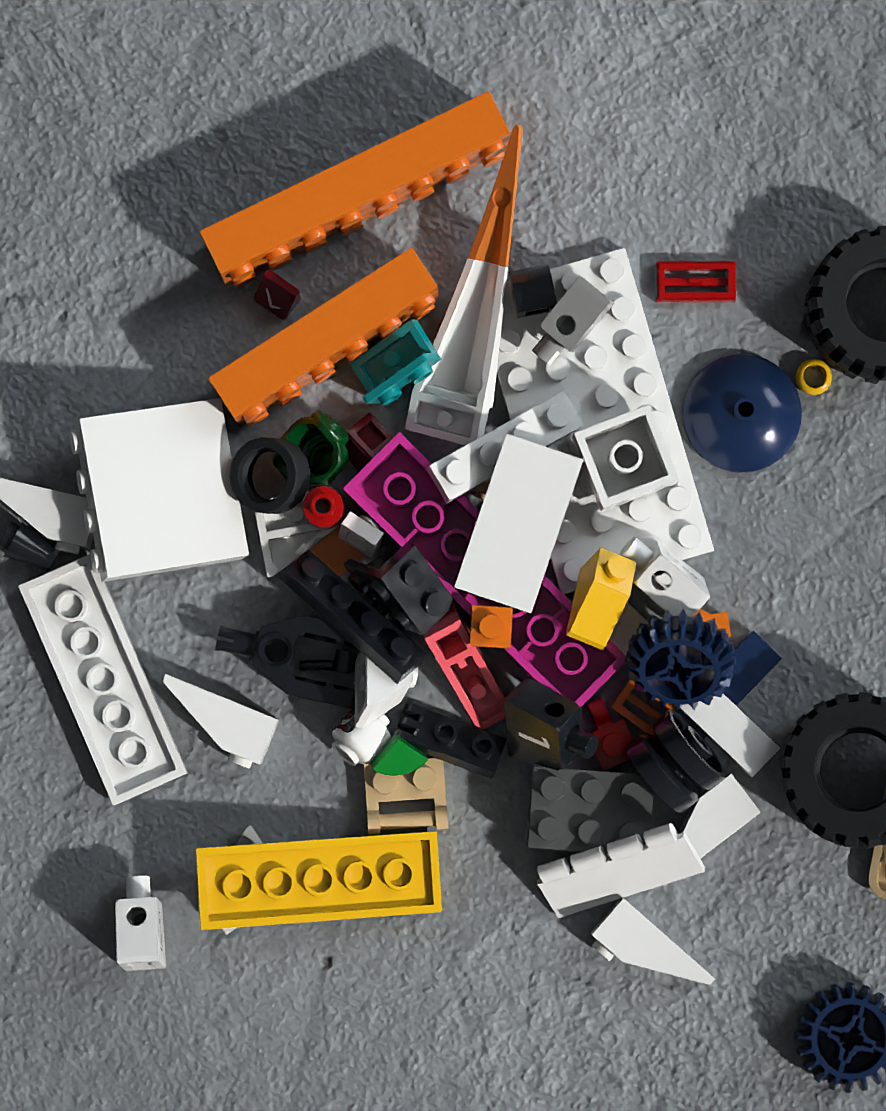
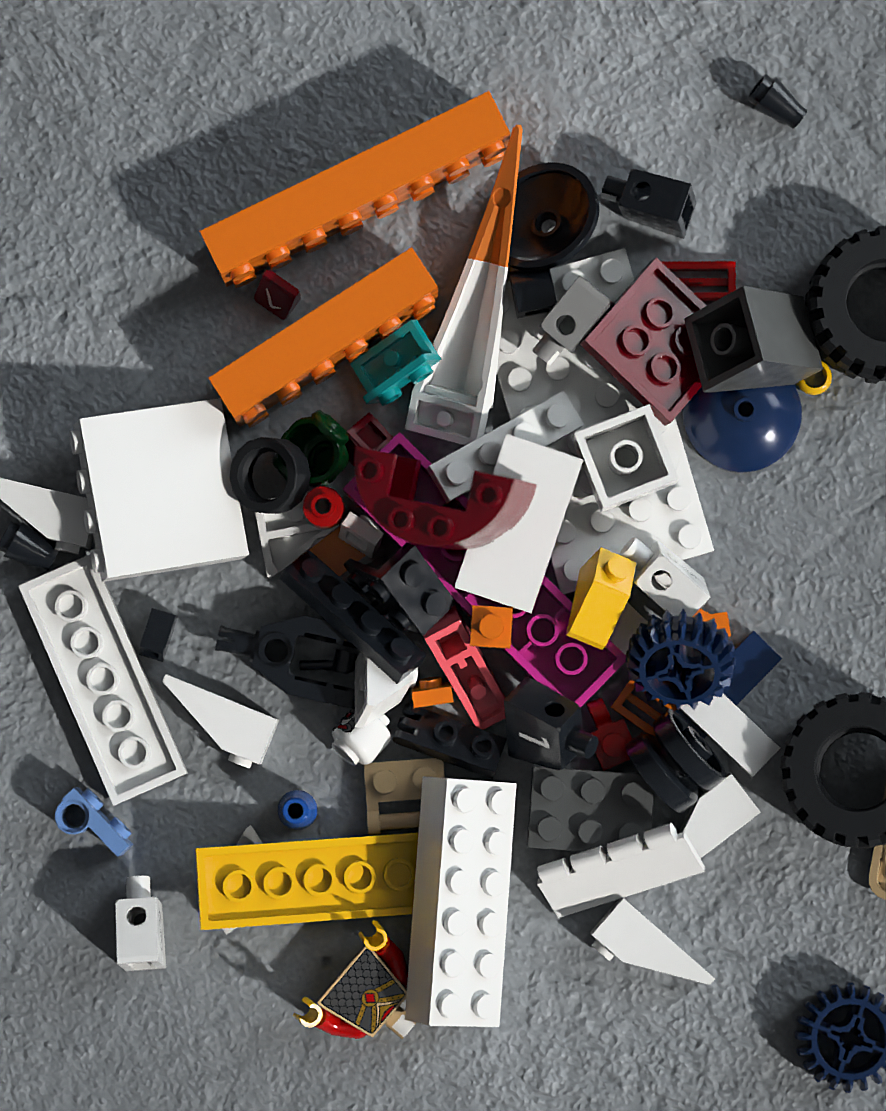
green tile [370,734,428,776] -> none
none -> medium blue plate [55,787,134,857]
none -> black piece [139,608,178,662]
none -> blue cone [278,790,317,830]
none -> torso [293,920,416,1039]
none -> dark red cylinder [354,446,537,550]
none -> white brick [405,776,517,1027]
none -> orange plate [411,677,454,708]
none -> black dish [508,162,599,271]
none -> plate [579,257,707,426]
none -> black torso [601,169,697,239]
none -> dark grey slope [684,286,823,393]
none -> black cone [747,74,807,129]

